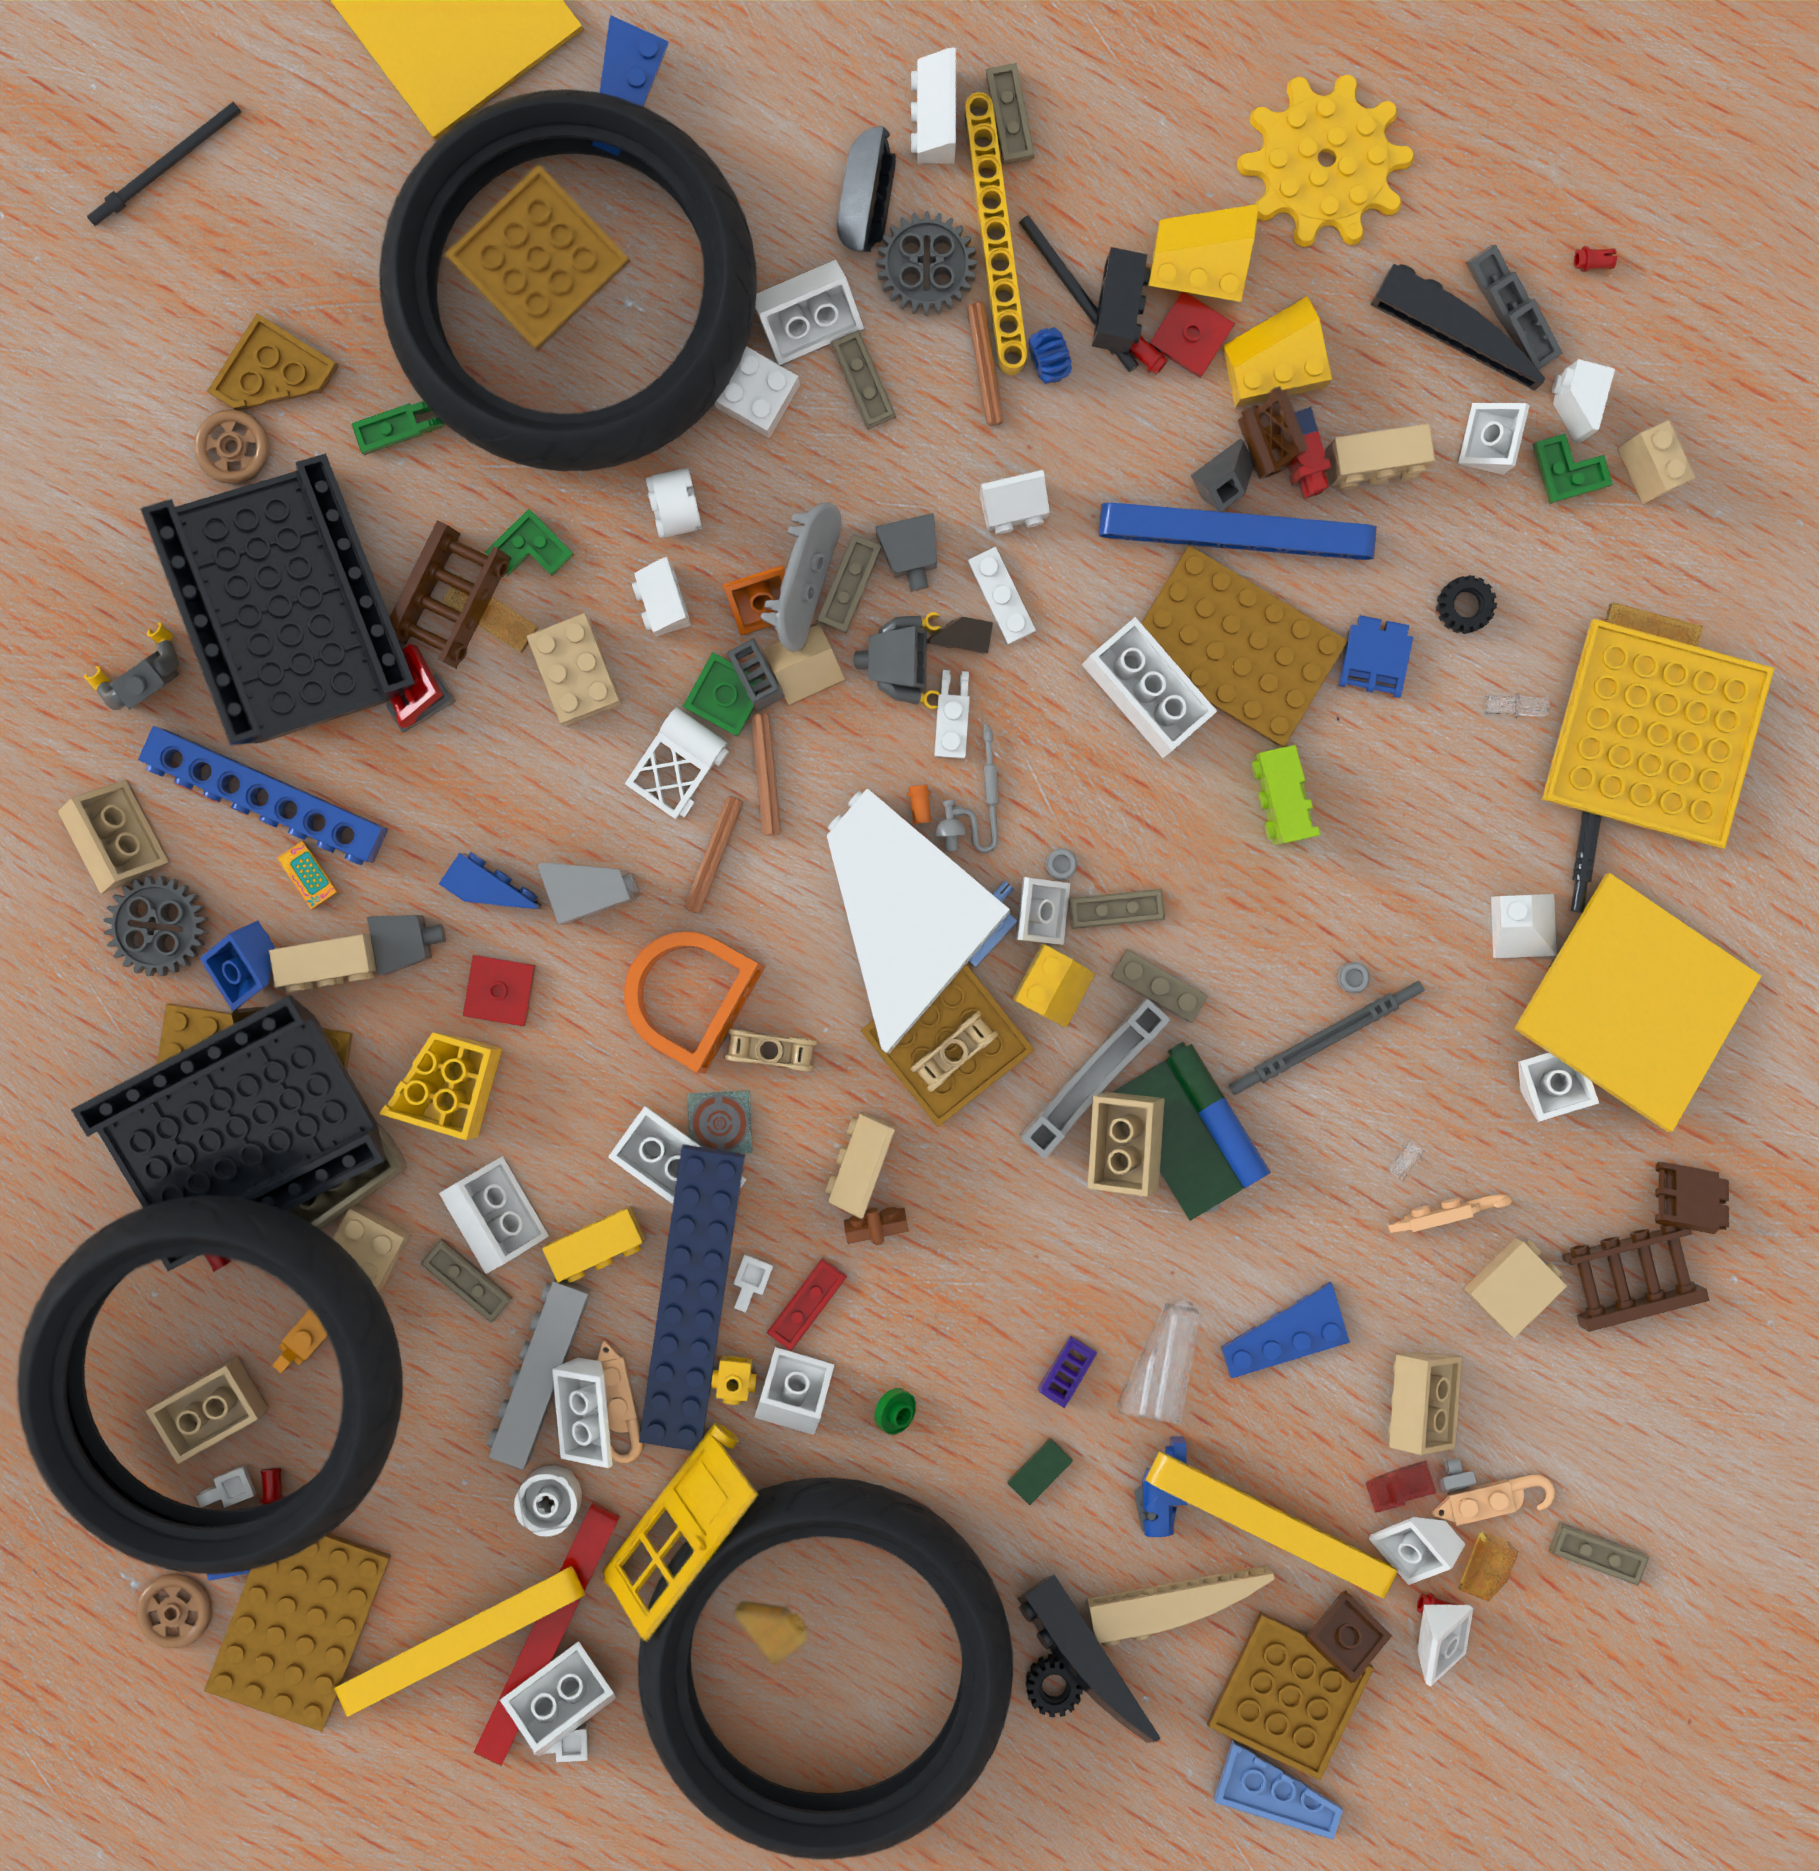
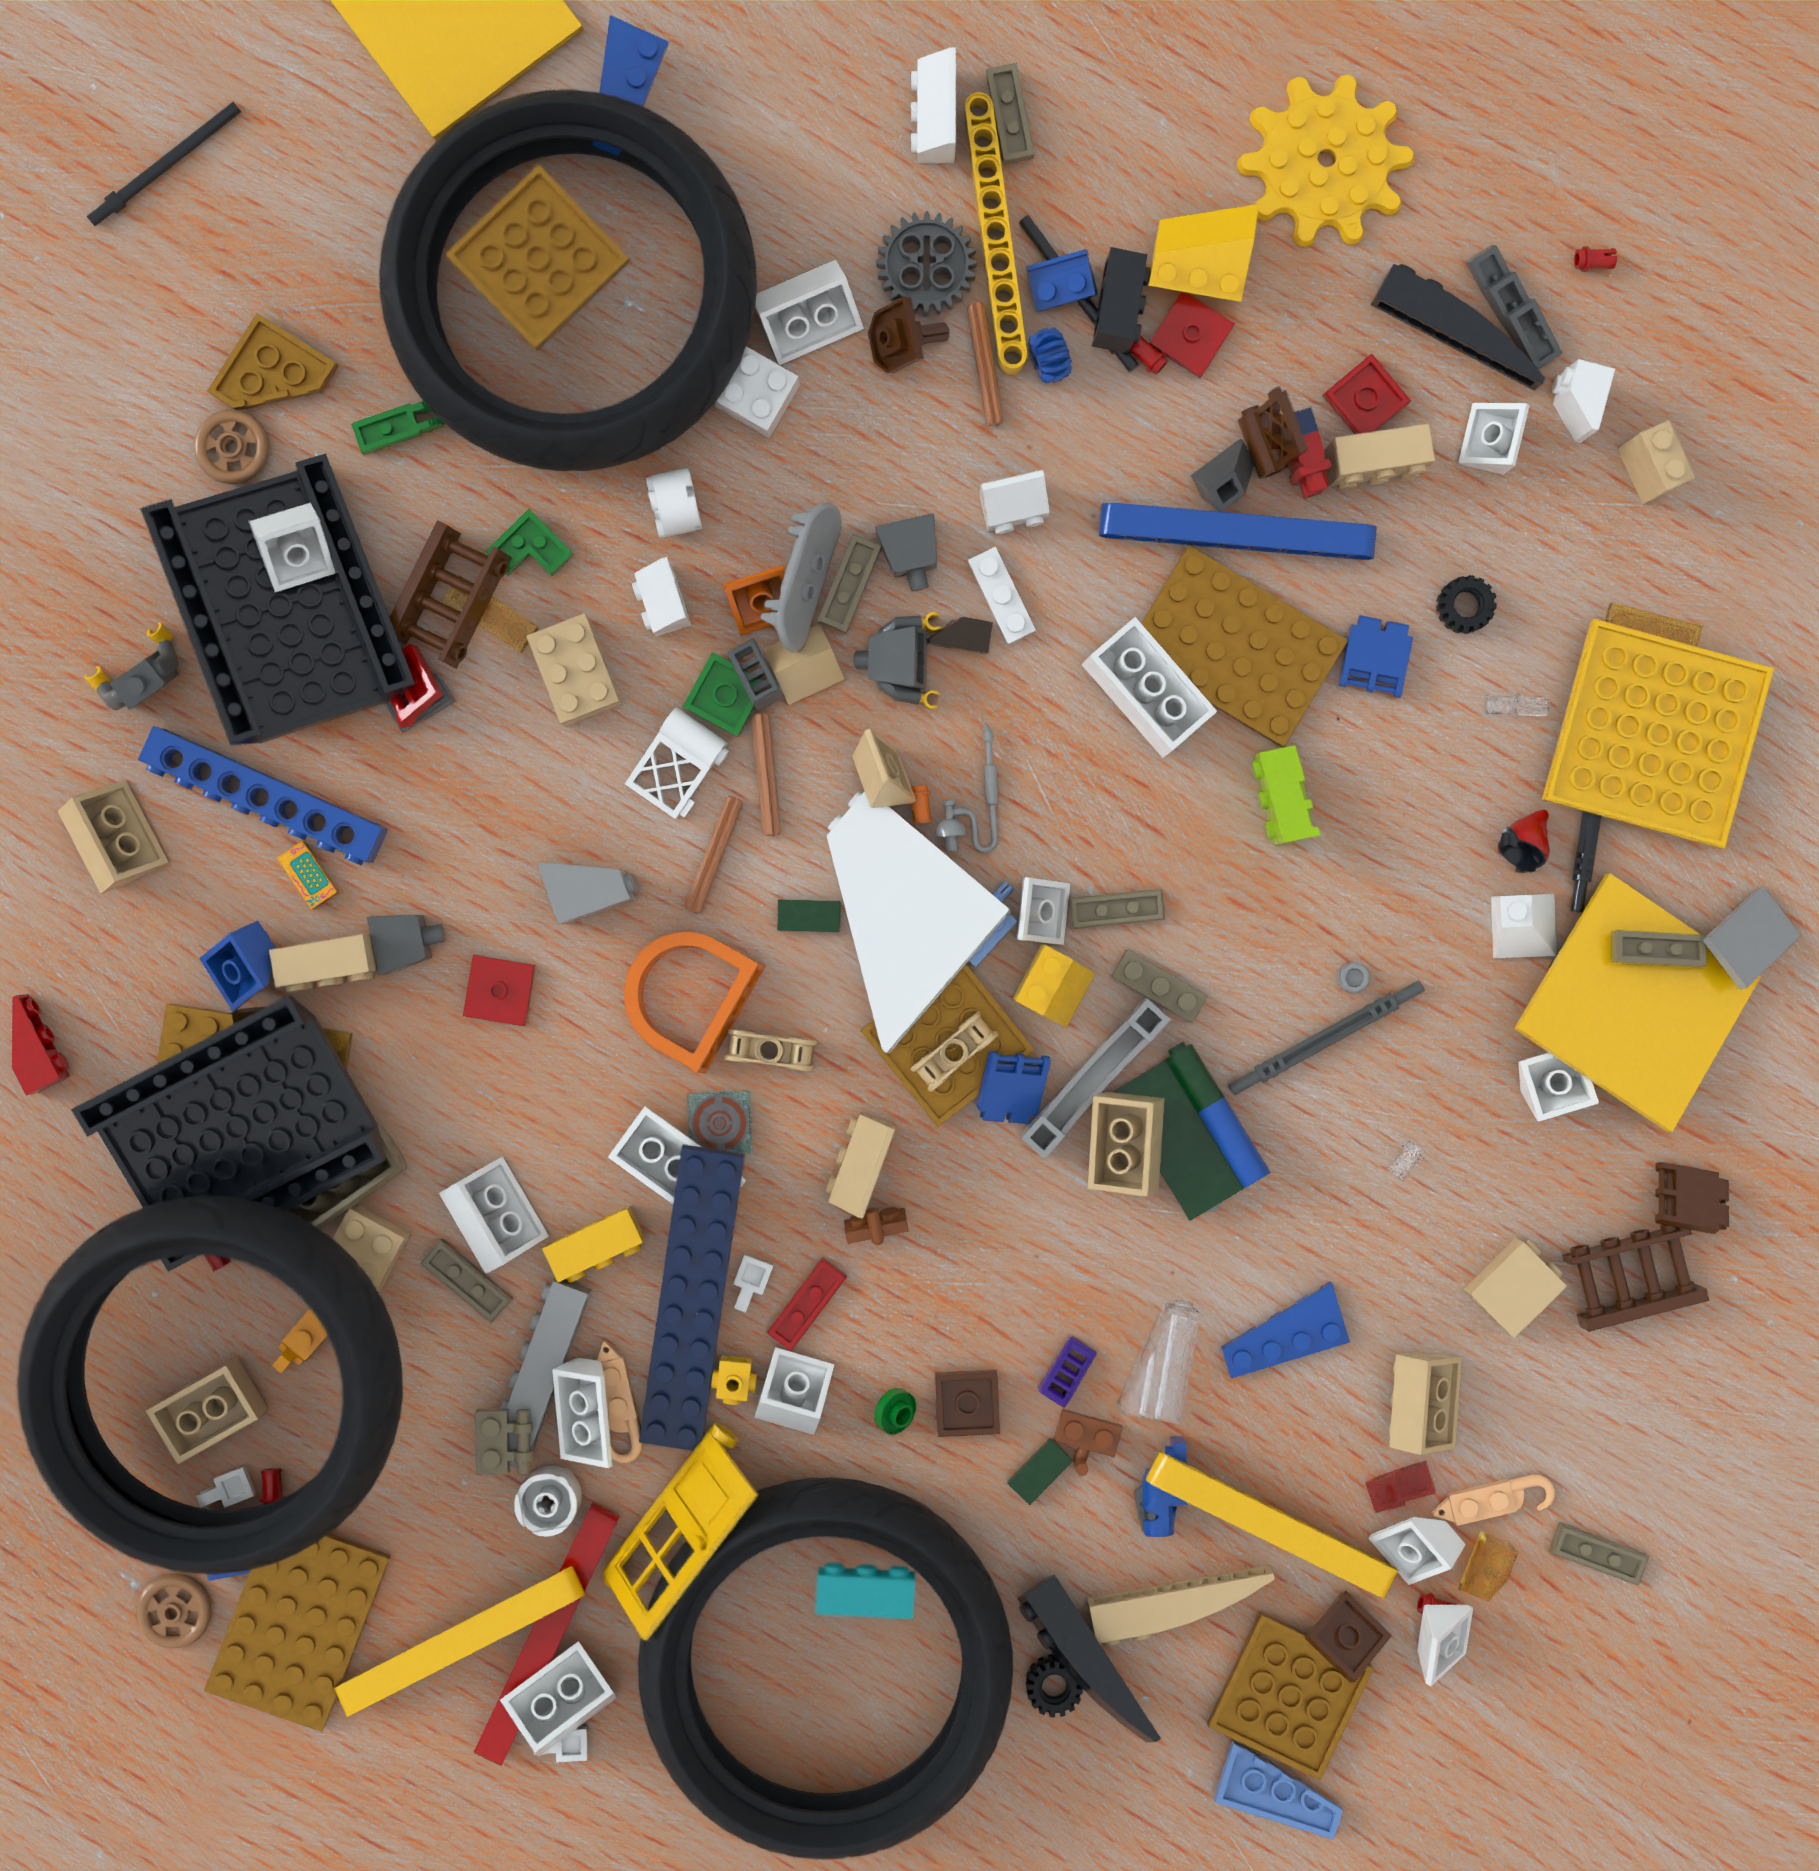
dark grey gear [104,876,208,976] -> none
yellow wedge [379,1032,503,1140] -> none
blue slope [439,852,542,909] -> none
clear yellow slope [735,1601,807,1666] -> none
dark tan tile [831,330,896,430] -> none
brick [837,126,896,252] -> none
white hinge [934,670,970,759] -> none
light grey tile [1045,849,1077,880] -> none
yellow wedge [1222,296,1332,407] -> none
light nougat plate [1388,1195,1512,1233] -> none
light grey tile [1438,1458,1477,1493] -> none
green plate [1533,433,1613,504] -> none
none -> red slope [12,994,70,1096]
none -> white slope [249,503,336,592]
none -> dark tan plate [475,1409,533,1475]
none -> dark green tile [777,899,841,932]
none -> teal brick [815,1562,915,1619]
none -> tan slope [852,728,916,808]
none -> reddish brown piece [868,297,950,373]
none -> reddish brown plate [935,1370,1000,1437]
none -> blue plate [976,1051,1051,1124]
none -> blue plate [1026,249,1098,312]
none -> dark orange plate [1054,1408,1123,1476]
none -> red plate [1322,353,1411,434]
none -> hat [1498,810,1550,873]
none -> dark tan plate [1611,930,1706,968]
none -> light grey tile [1703,886,1801,990]

